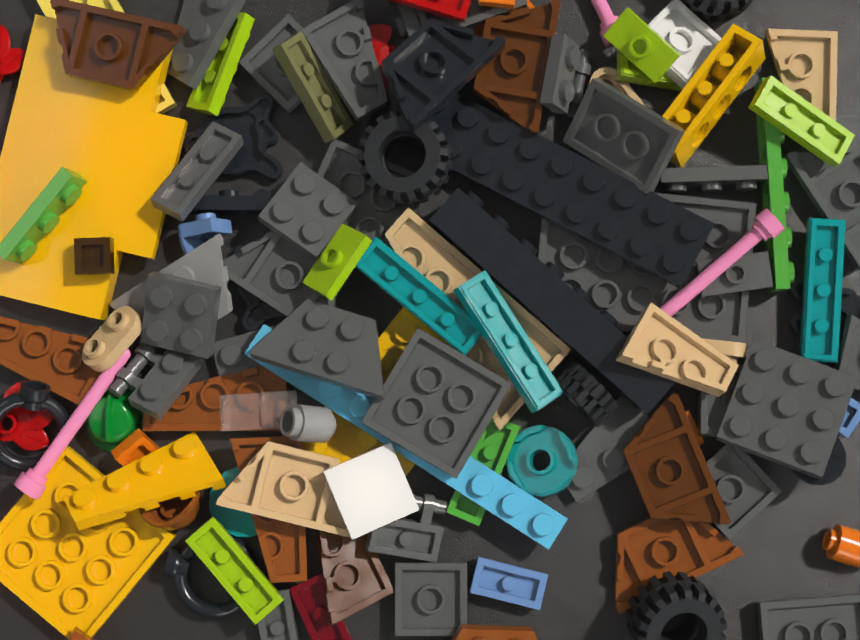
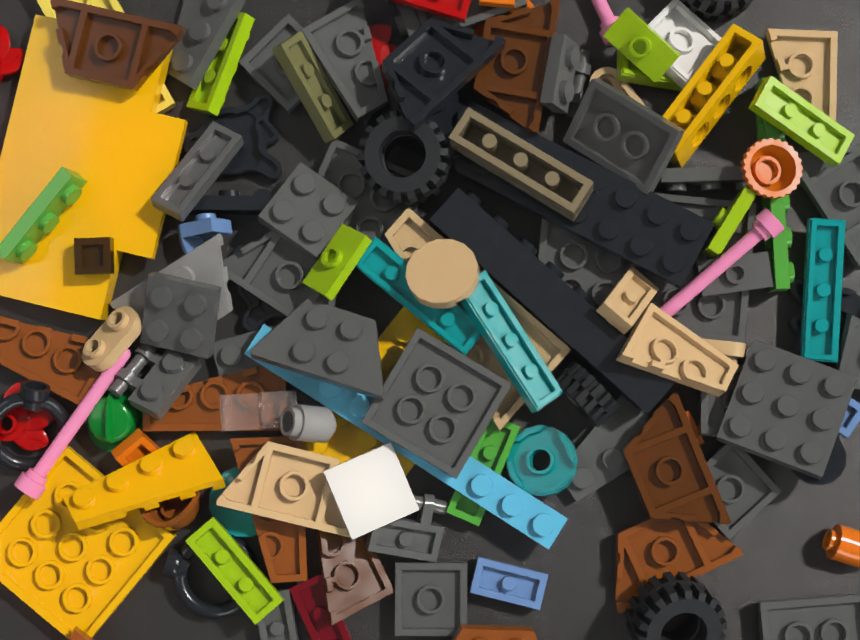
none -> tan tile [405,239,480,309]
none -> dark tan brick [448,107,594,222]
none -> tan plate [596,266,659,334]
none -> lime plate [701,187,756,259]
none -> orange hat [740,138,803,199]

